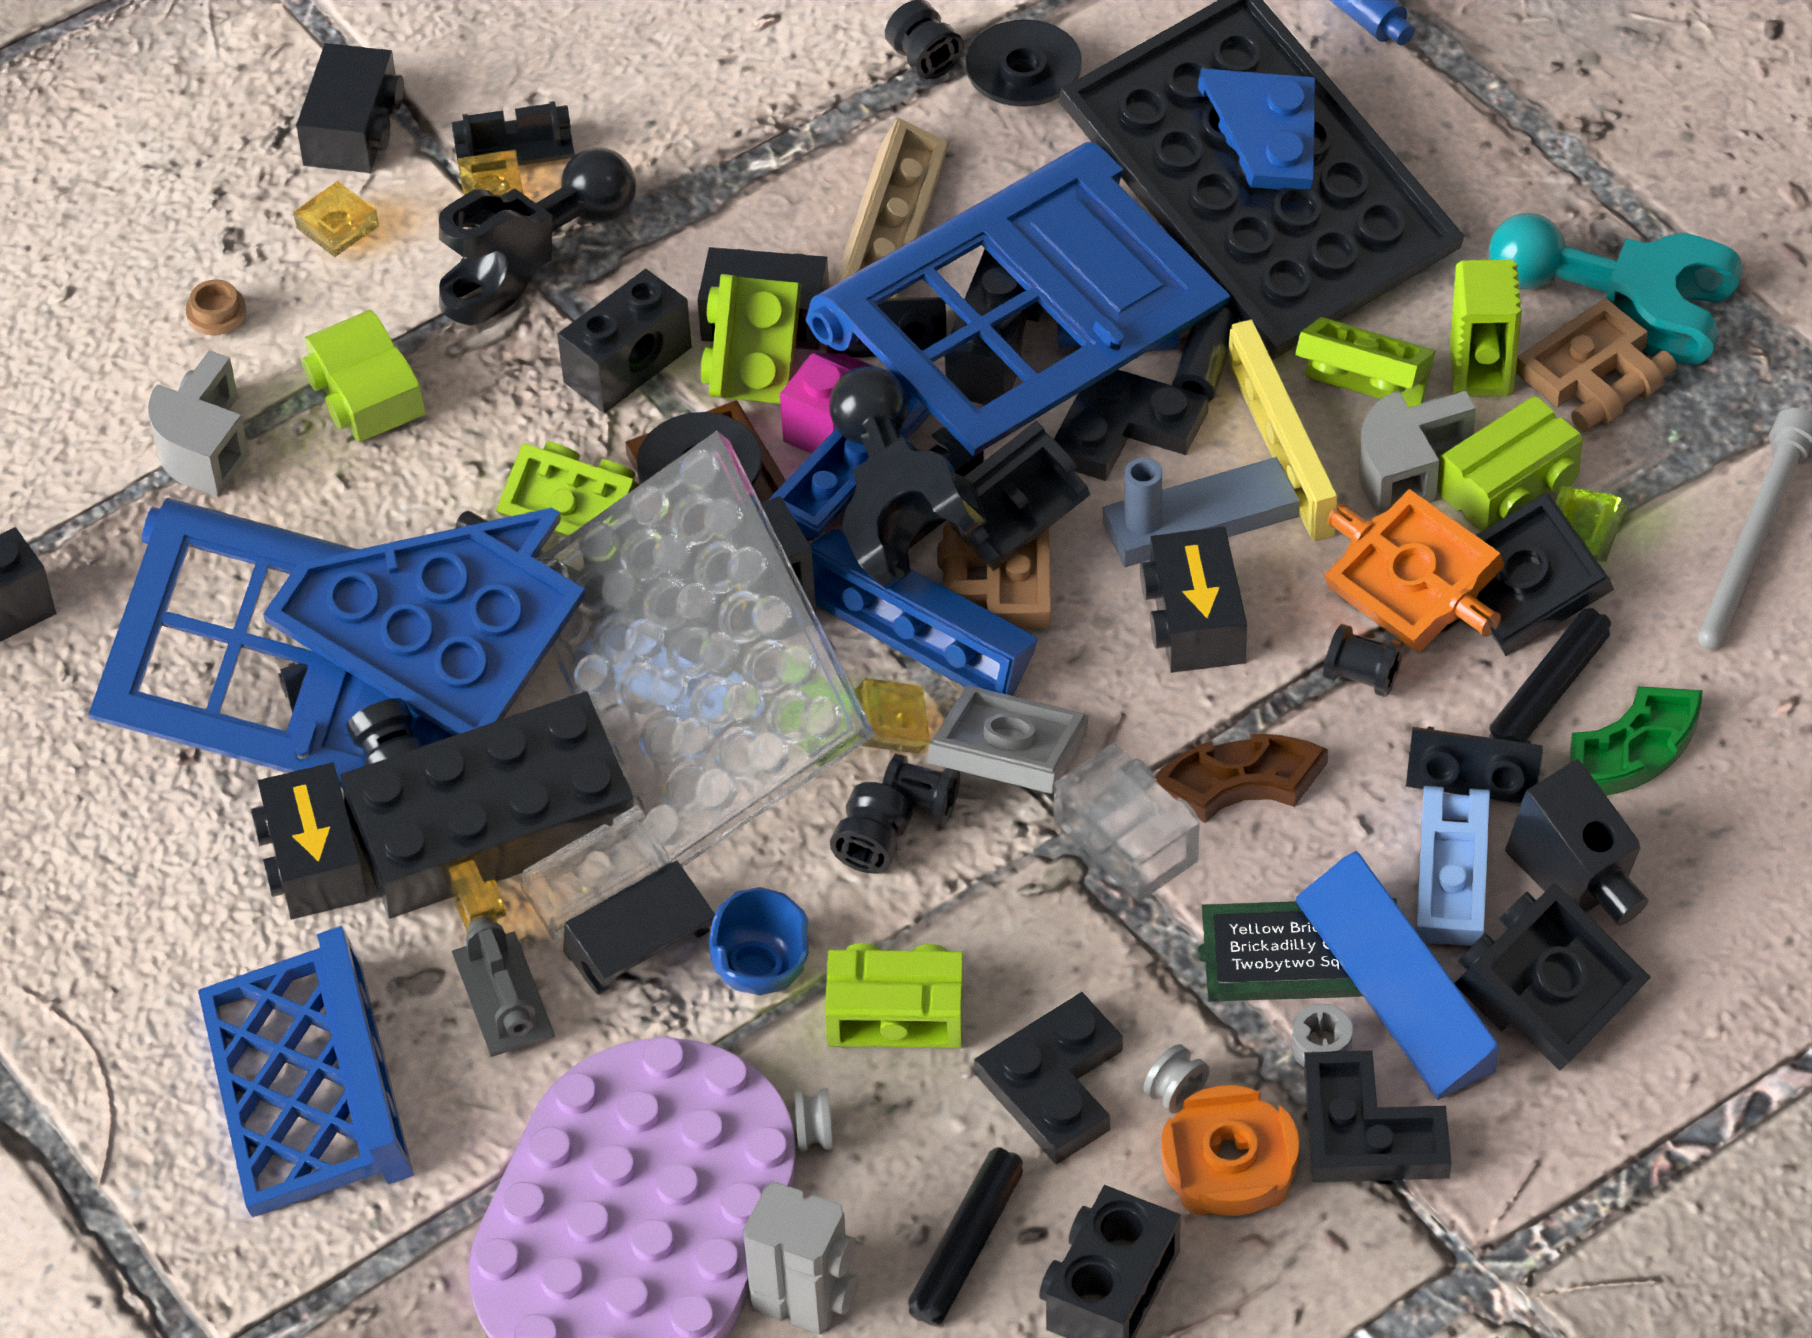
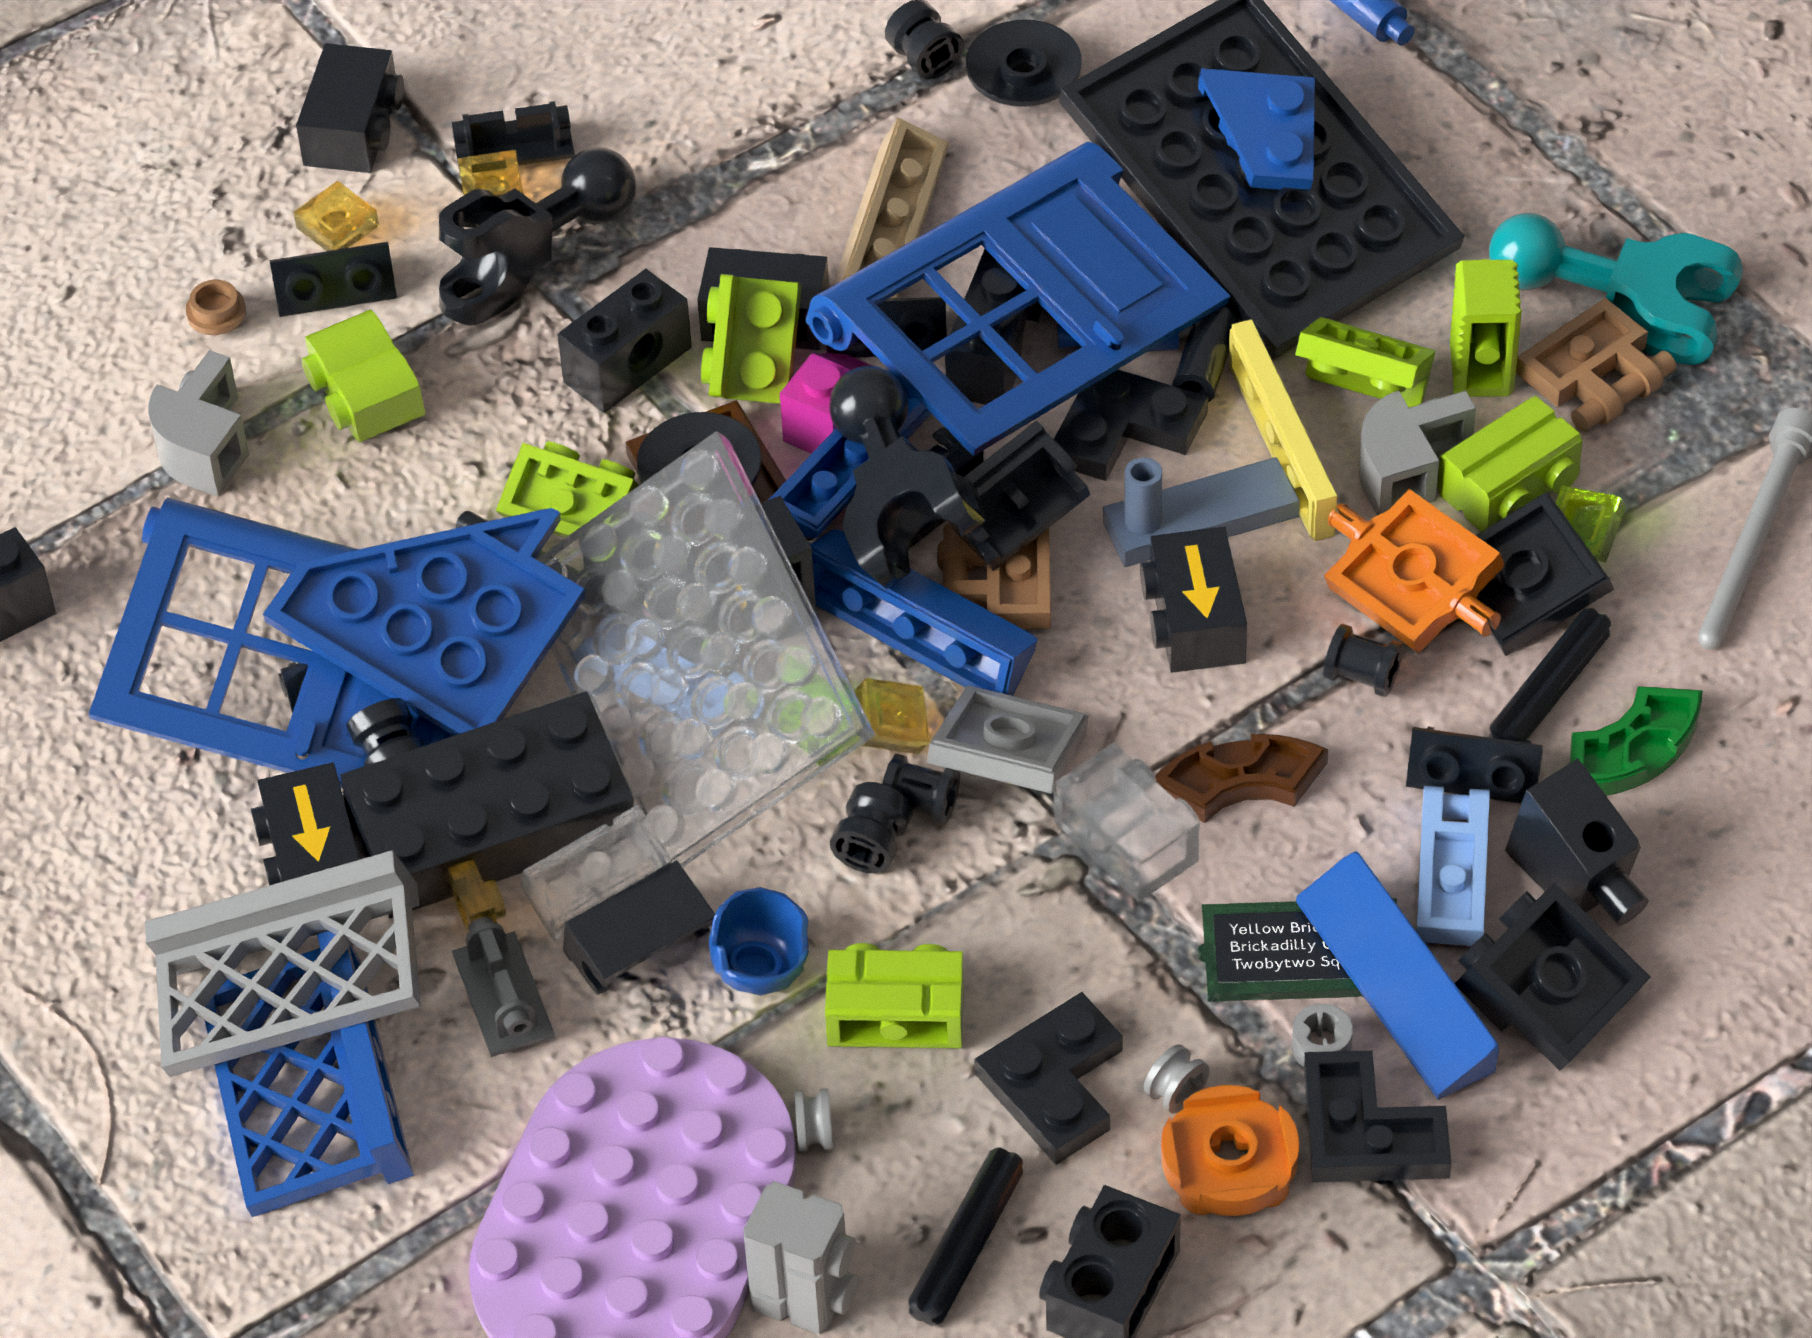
none -> light grey fence [145,850,421,1077]
none -> black hinge [269,242,397,317]

